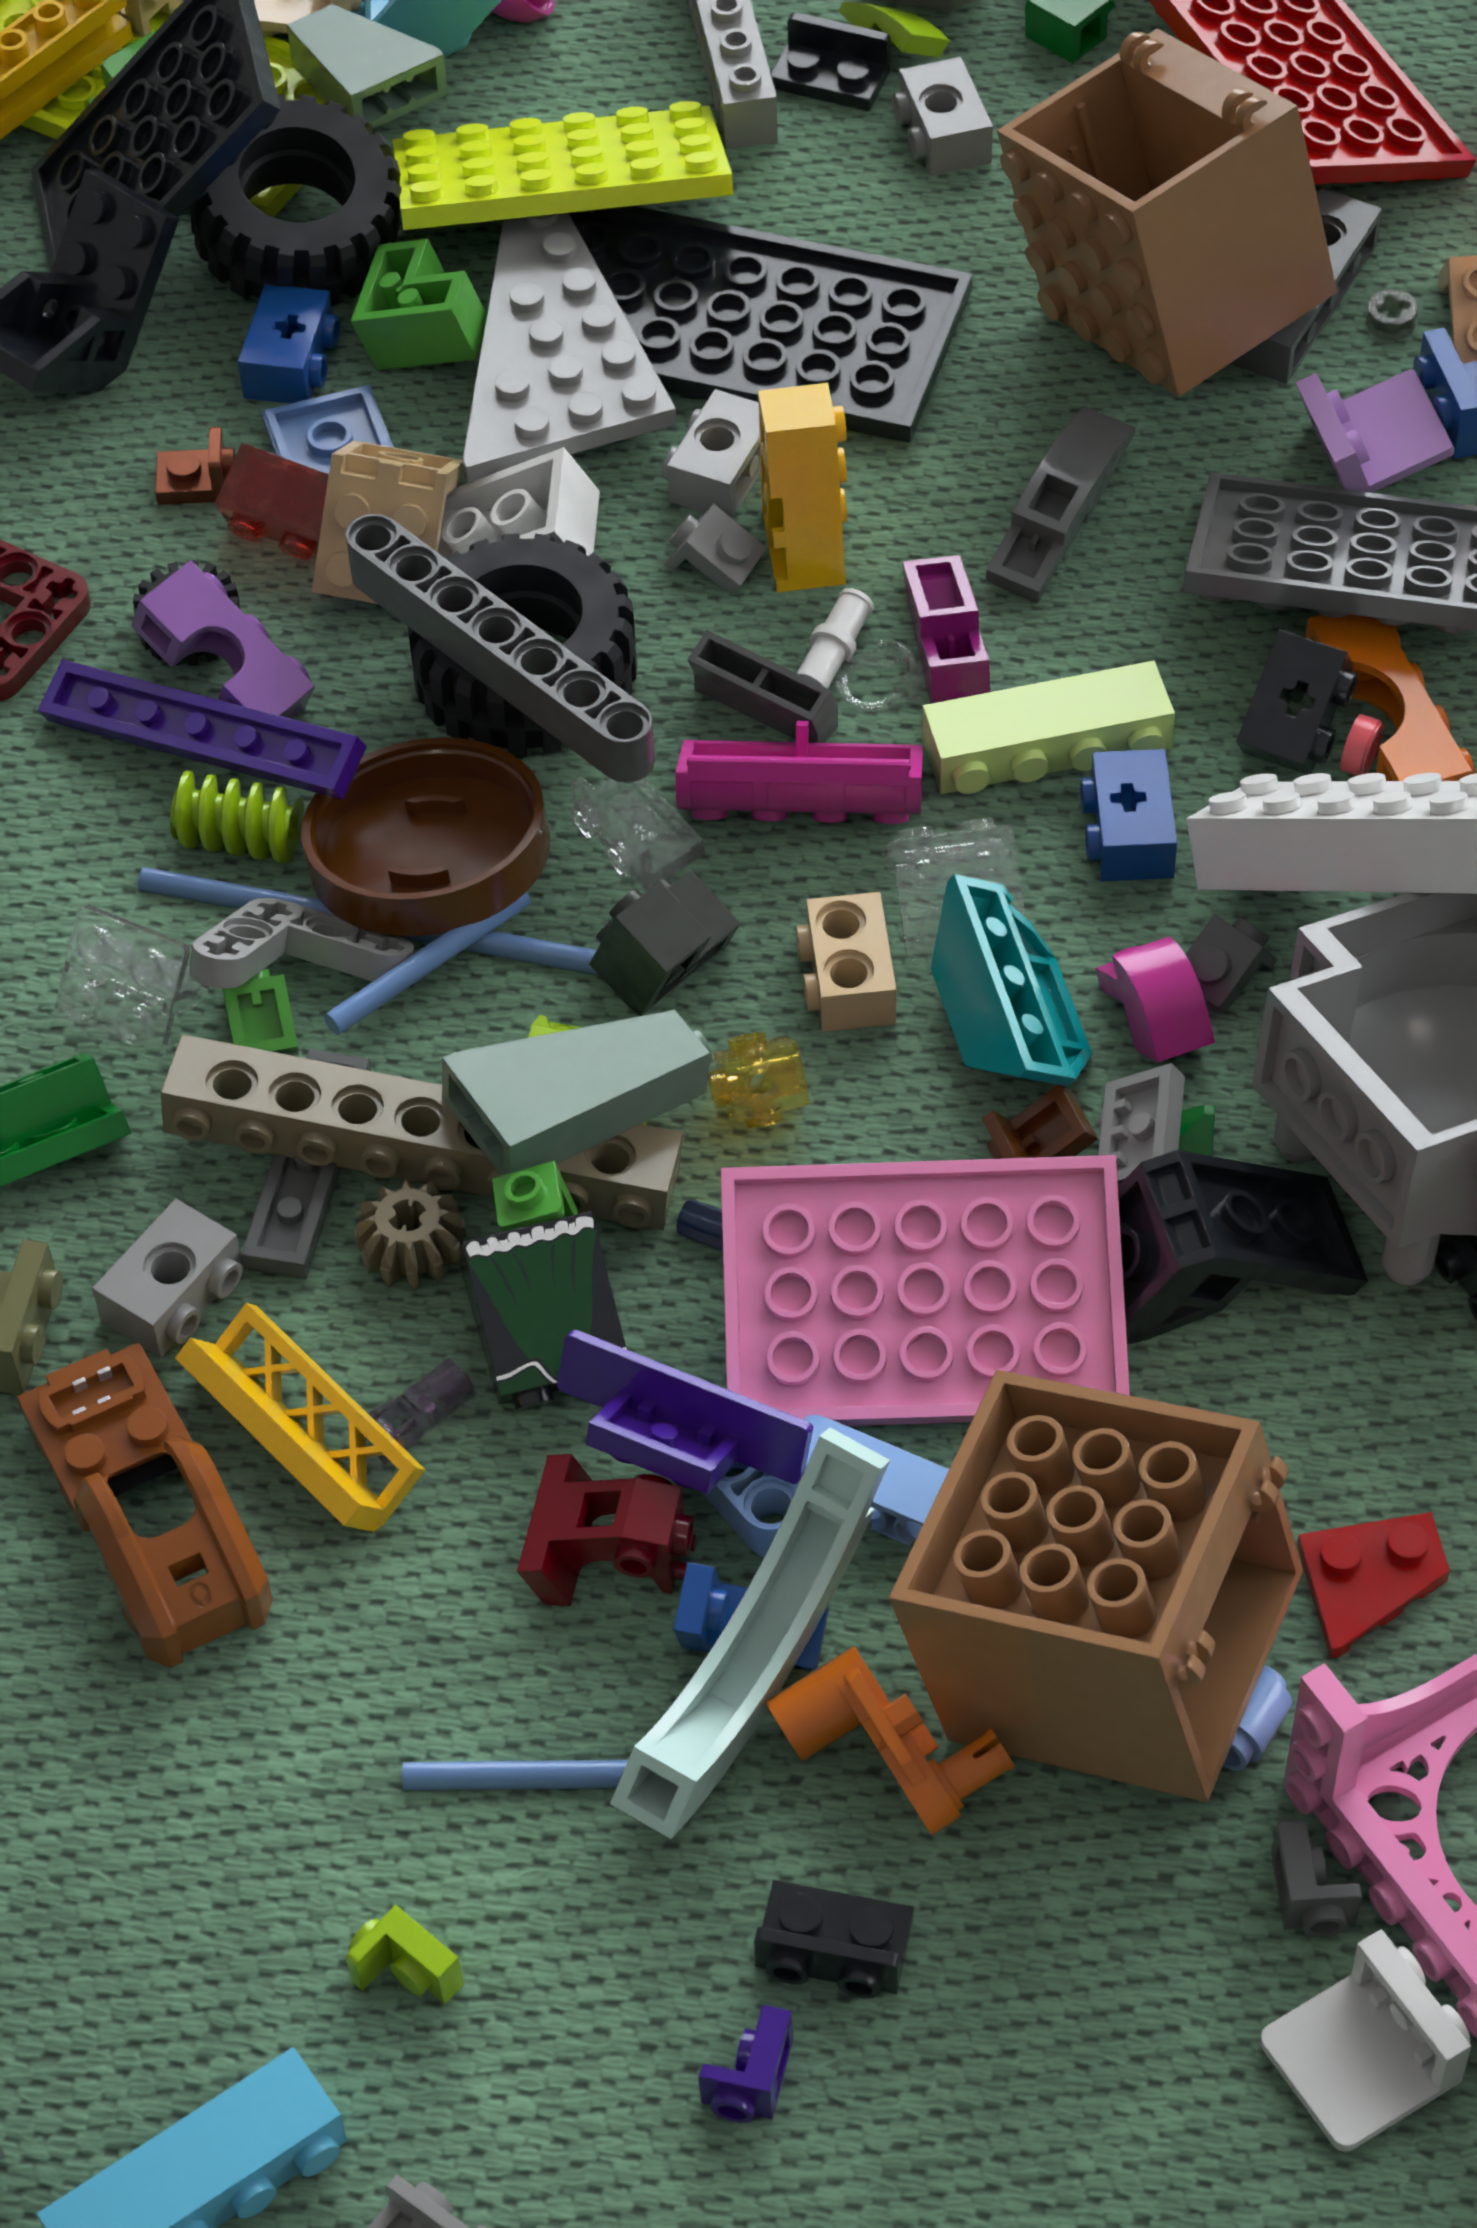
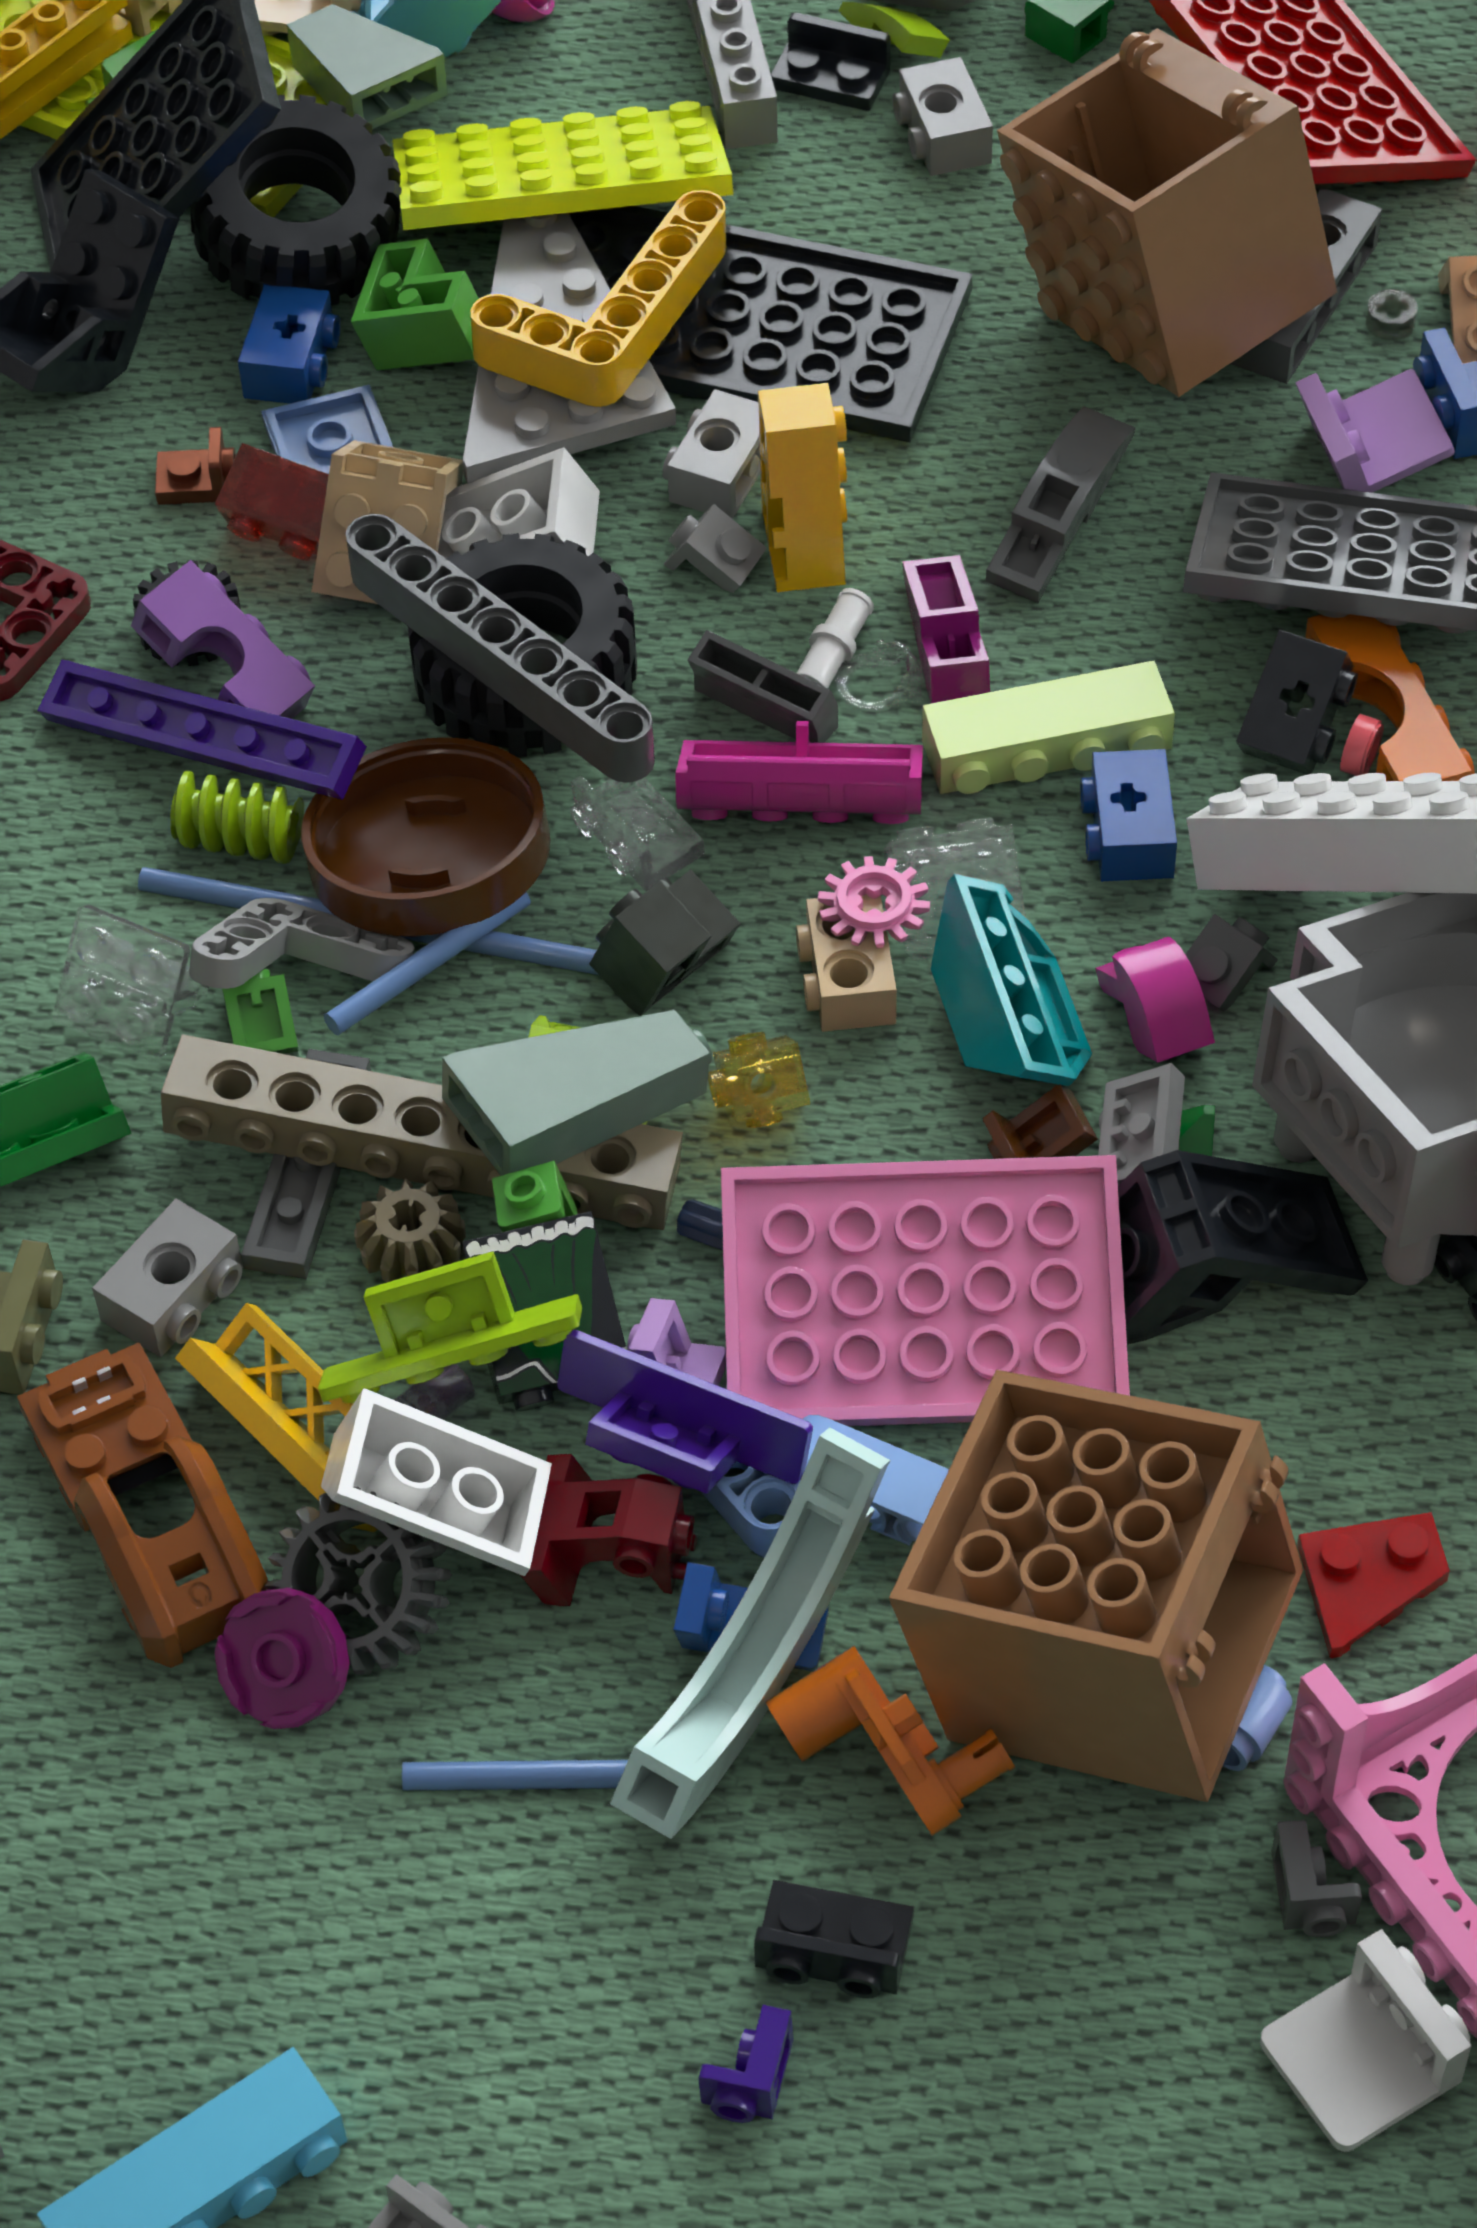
lime bracket [346,1904,465,2004] -> none
none -> magenta tile [214,1587,350,1729]
none -> dark grey gear [265,1486,453,1675]
none -> lime bracket [318,1251,582,1403]
none -> white slope [321,1388,552,1576]
none -> yellow beam [470,190,726,407]
none -> lavender bracket [628,1298,726,1386]
none -> bright pink gear [818,856,931,948]

